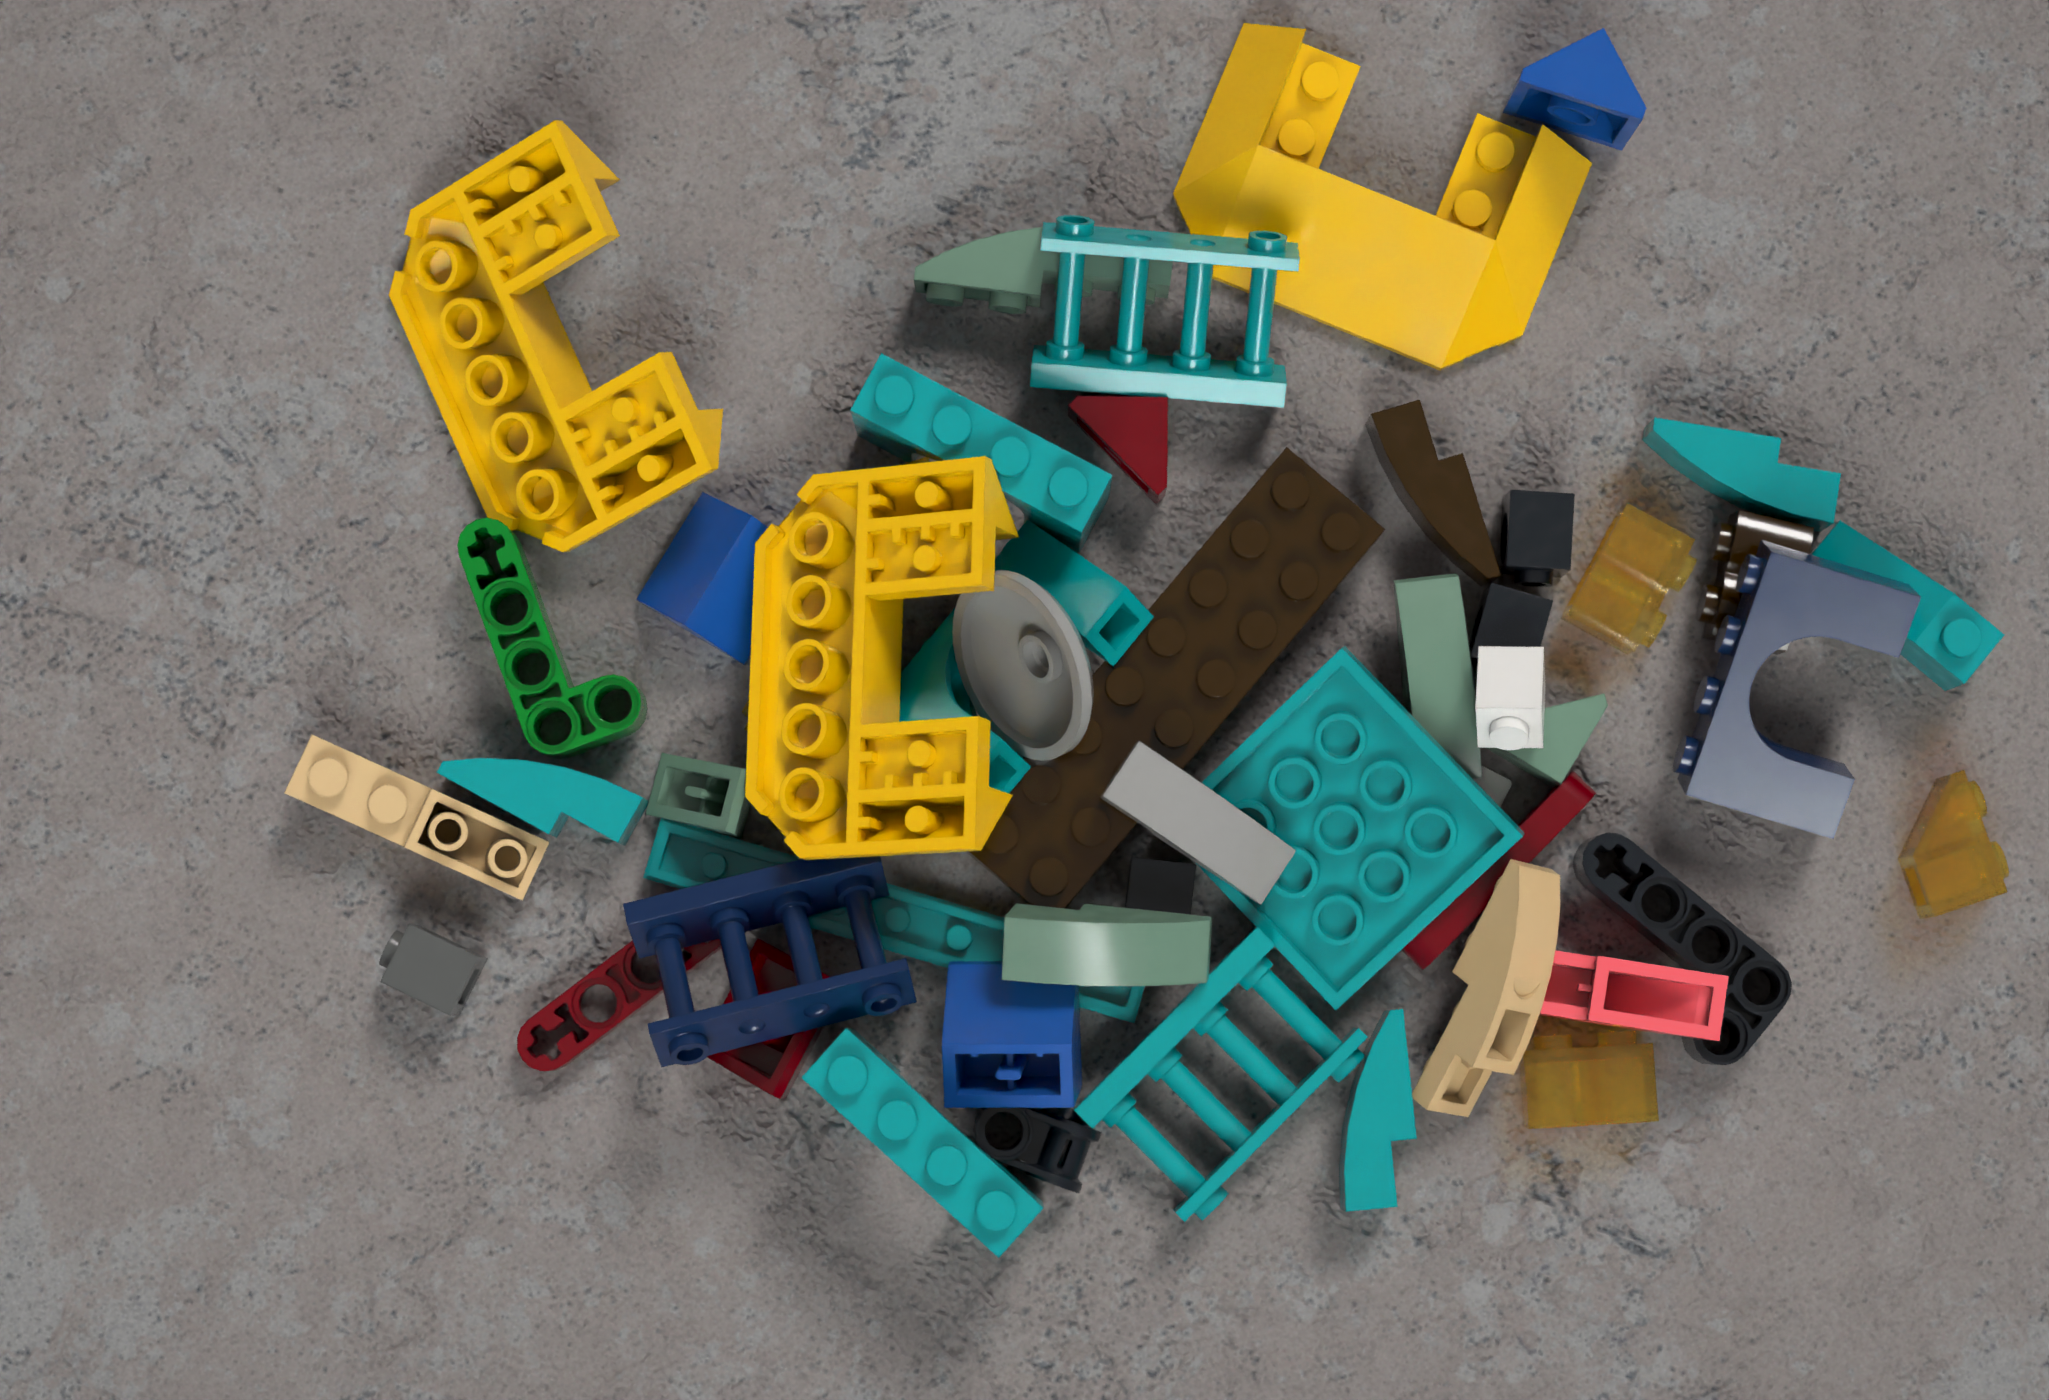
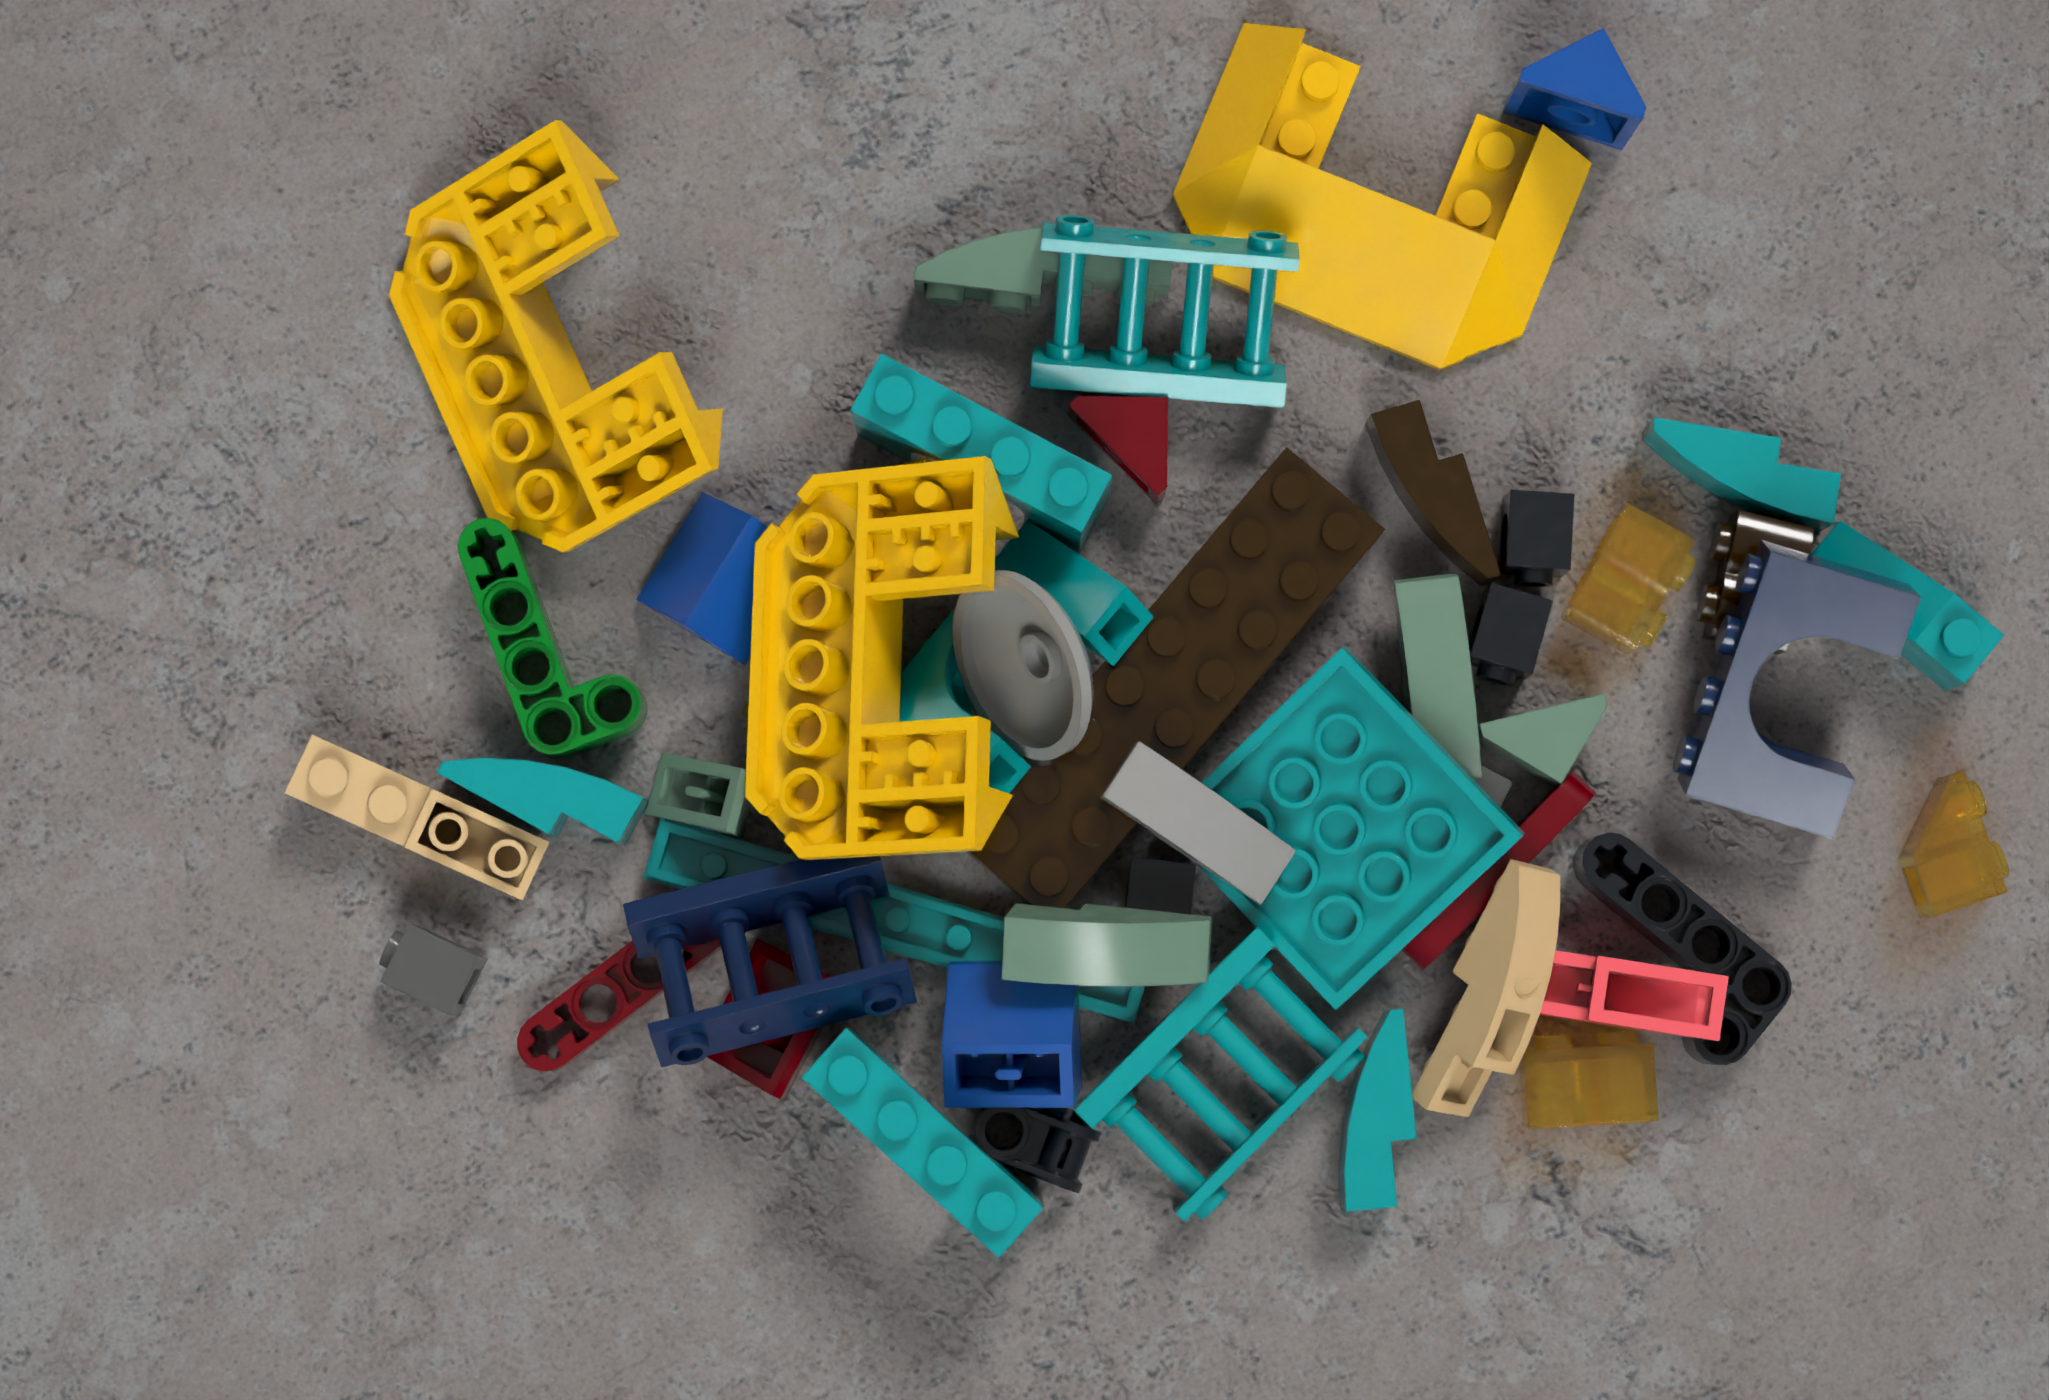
white brick [1475,646,1545,750] -> none

